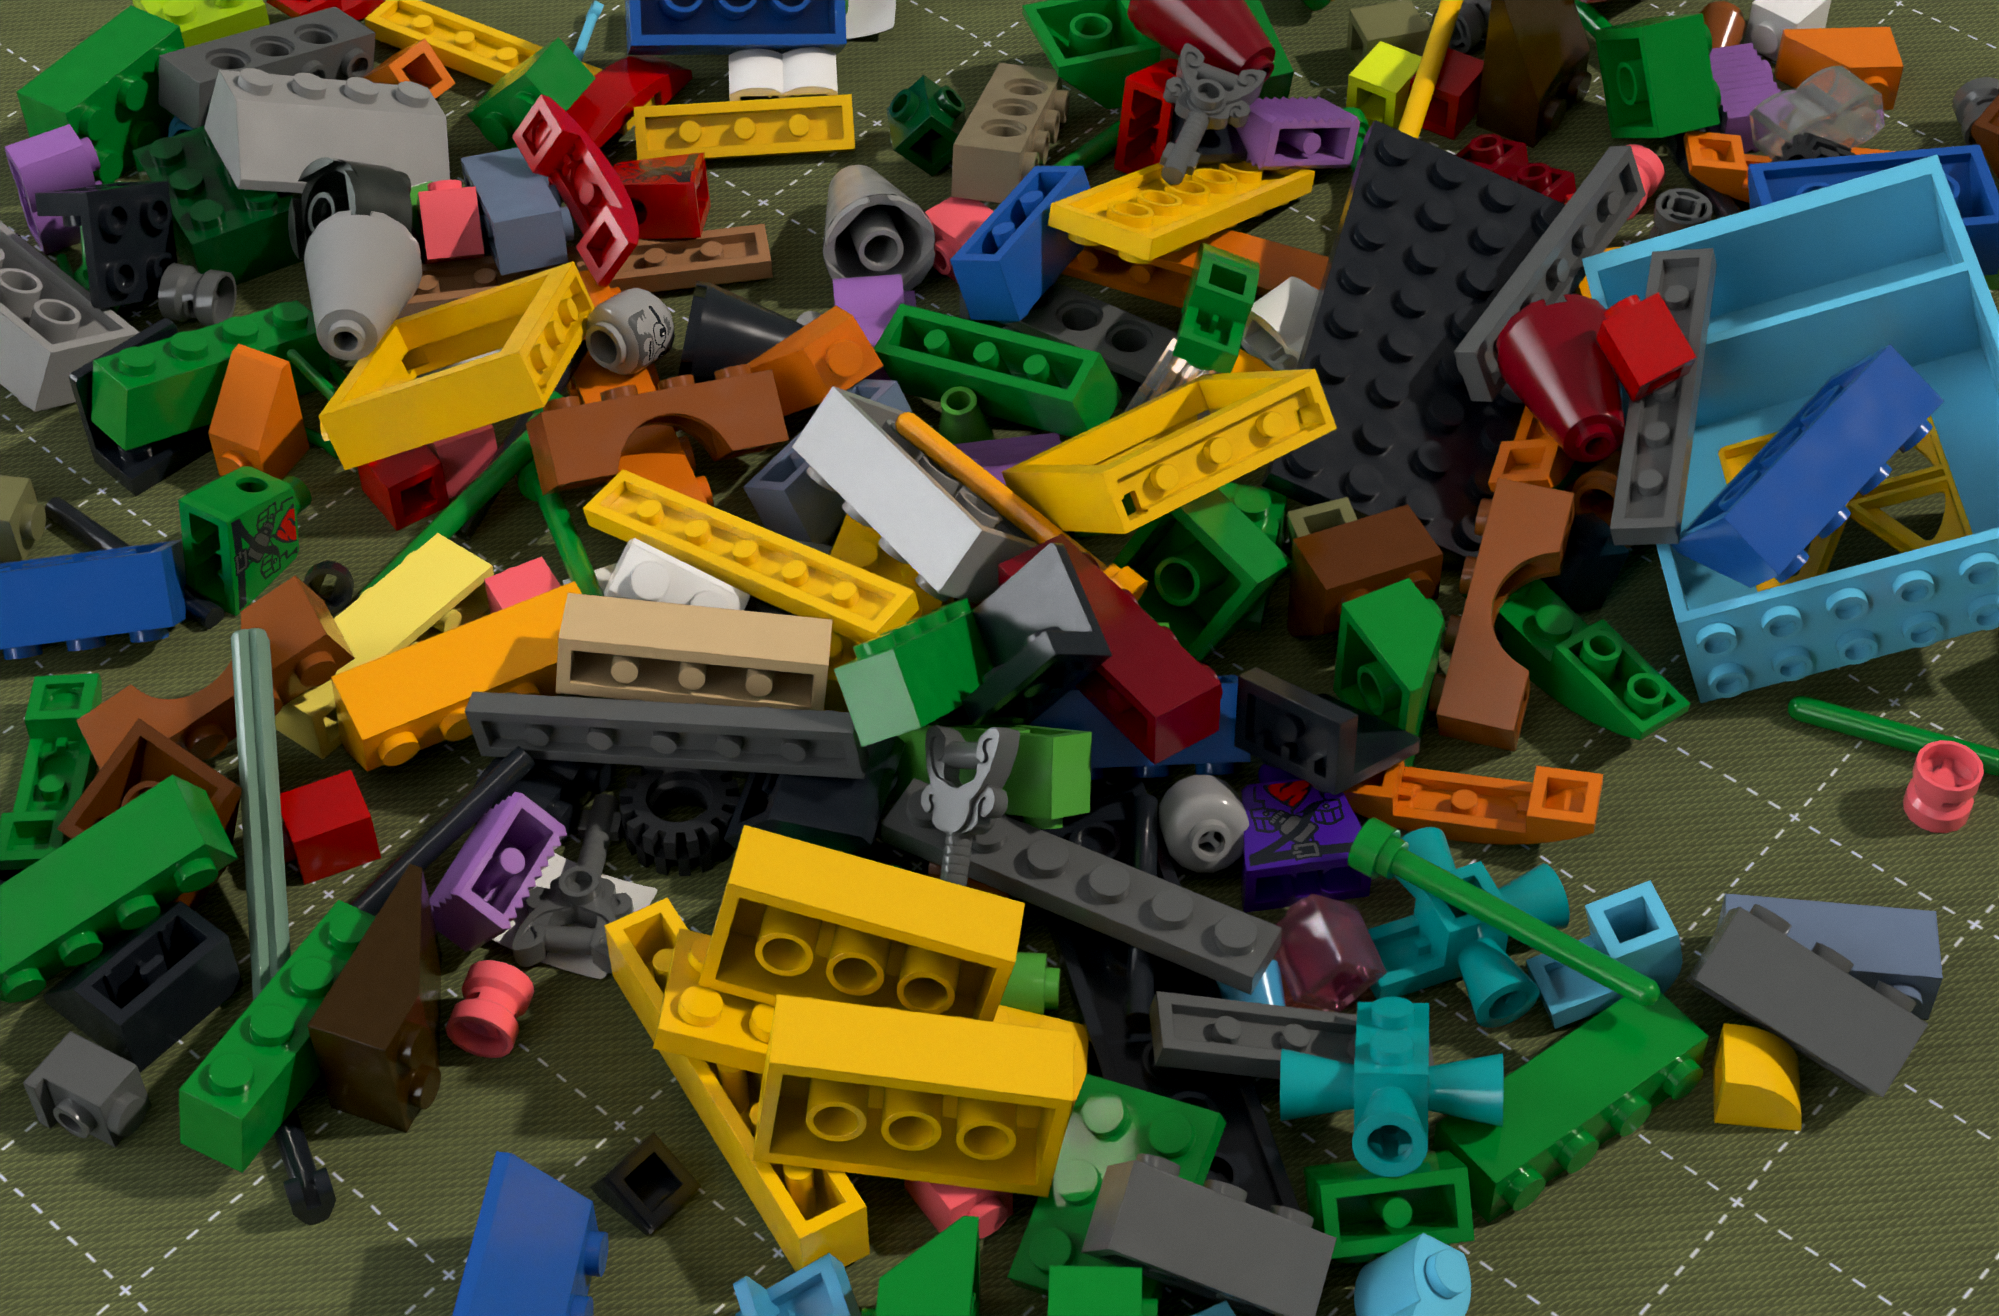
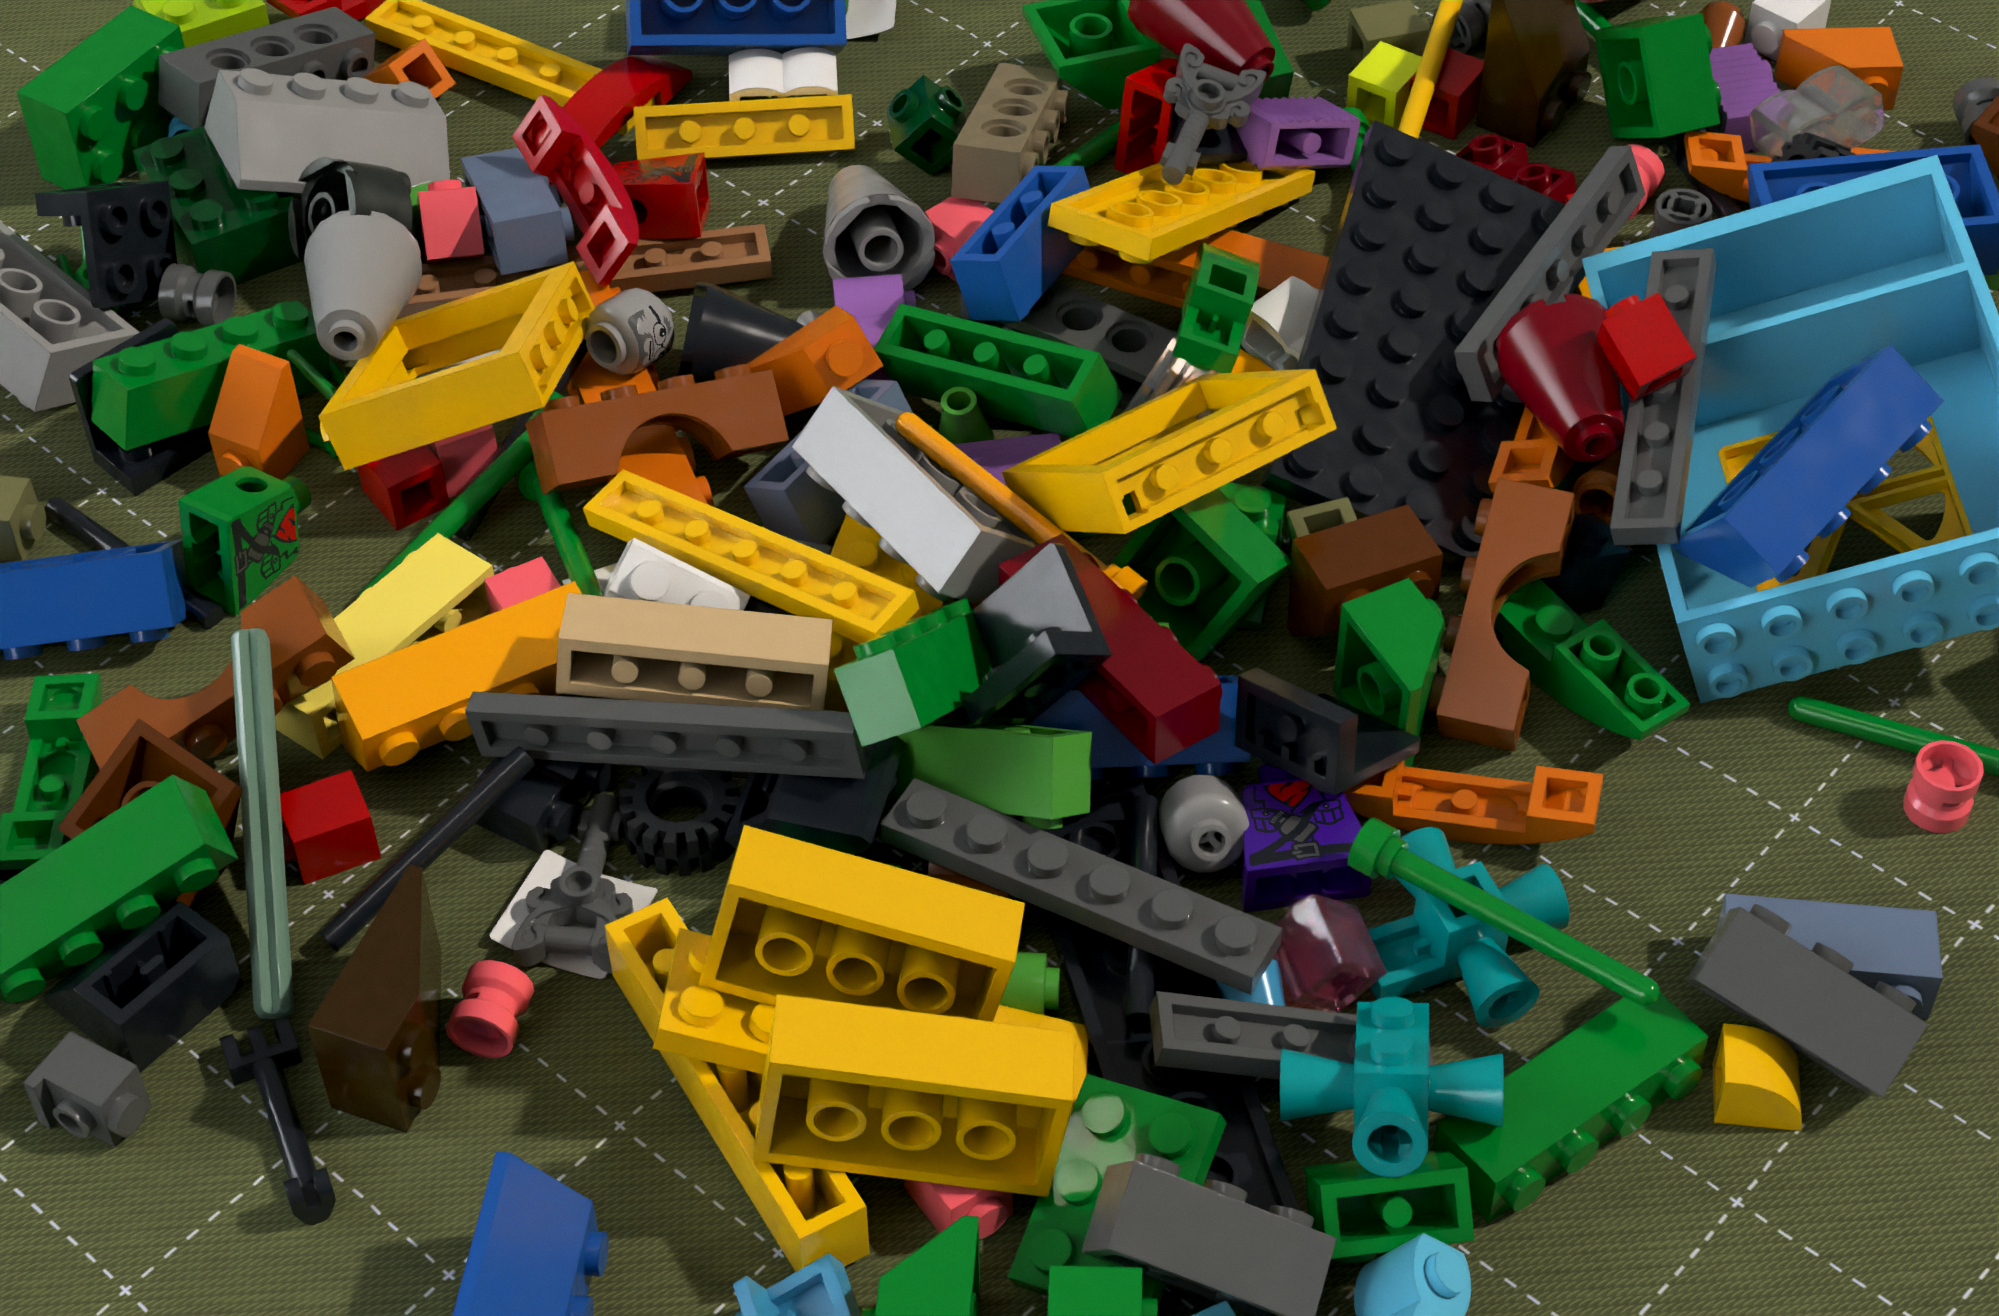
medium lavender brick [5,124,102,255] -> none
green brick [179,900,376,1173] -> none
black hinge [303,560,354,614] -> none
medium lavender brick [429,792,567,952] -> none
green brick [467,37,596,151] -> none
medium azure hinge [573,0,604,61] -> none
black slope [590,1132,701,1236] -> none
dark grey piece [921,725,1020,886] -> none
medium azure brick [1526,880,1682,1029] -> none

